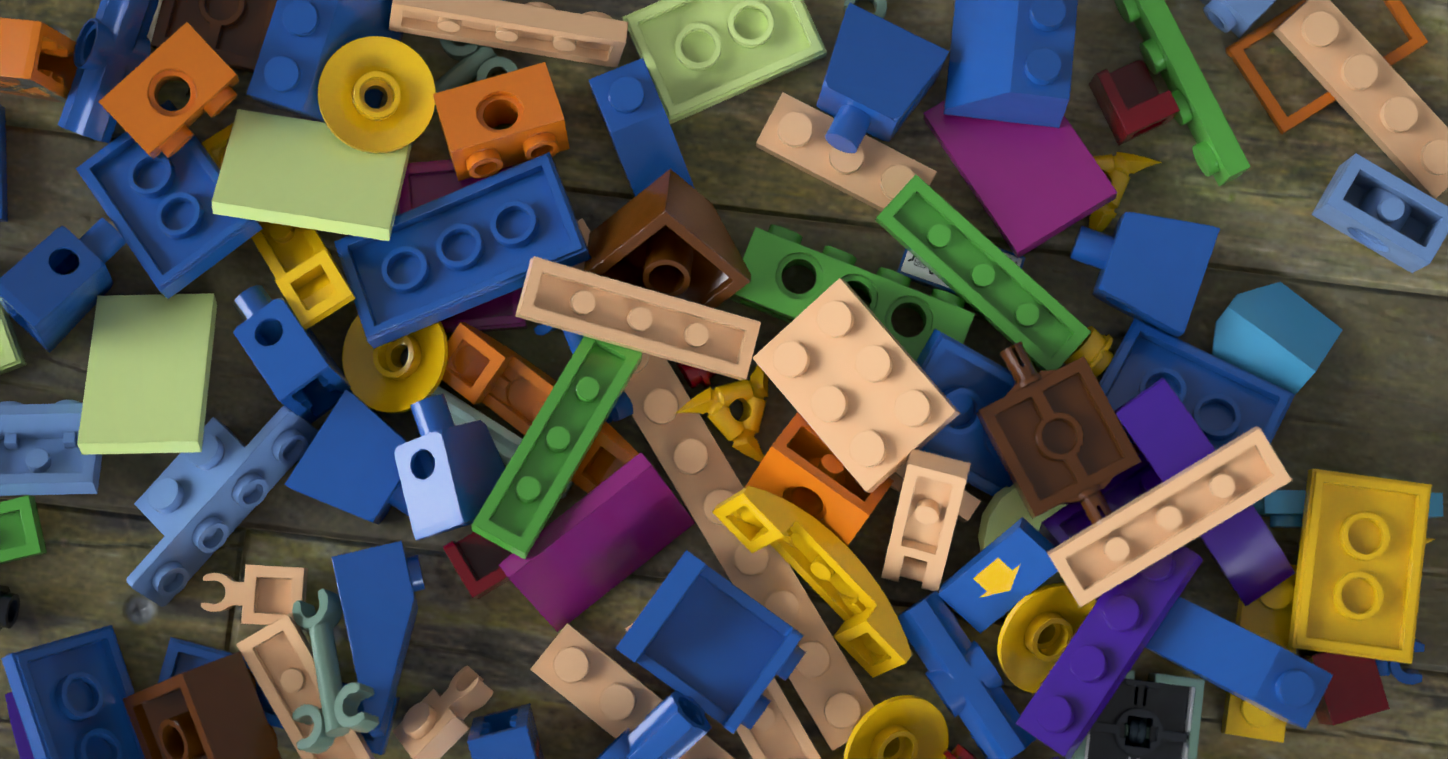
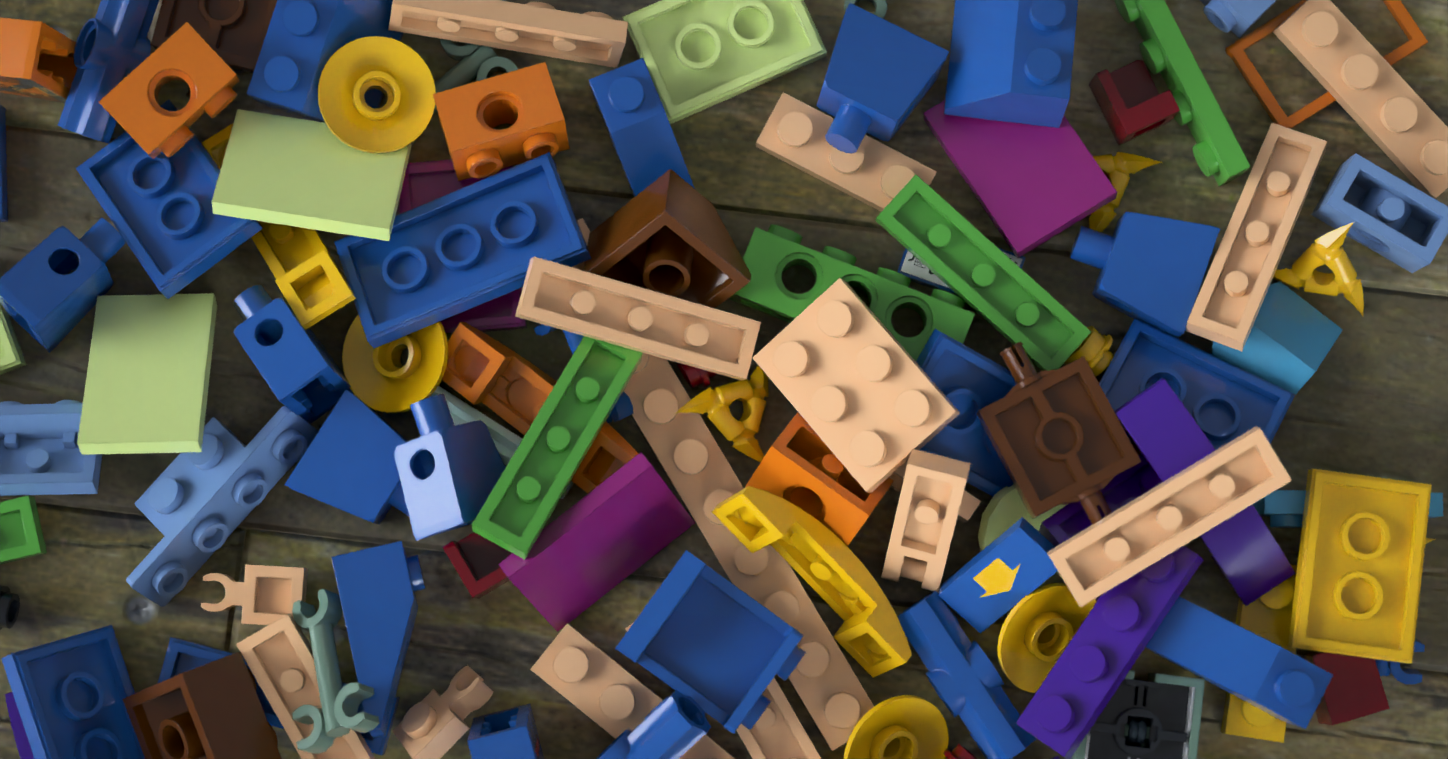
none -> light nougat plate [1186,123,1327,351]
none -> yellow piece [1273,222,1364,316]

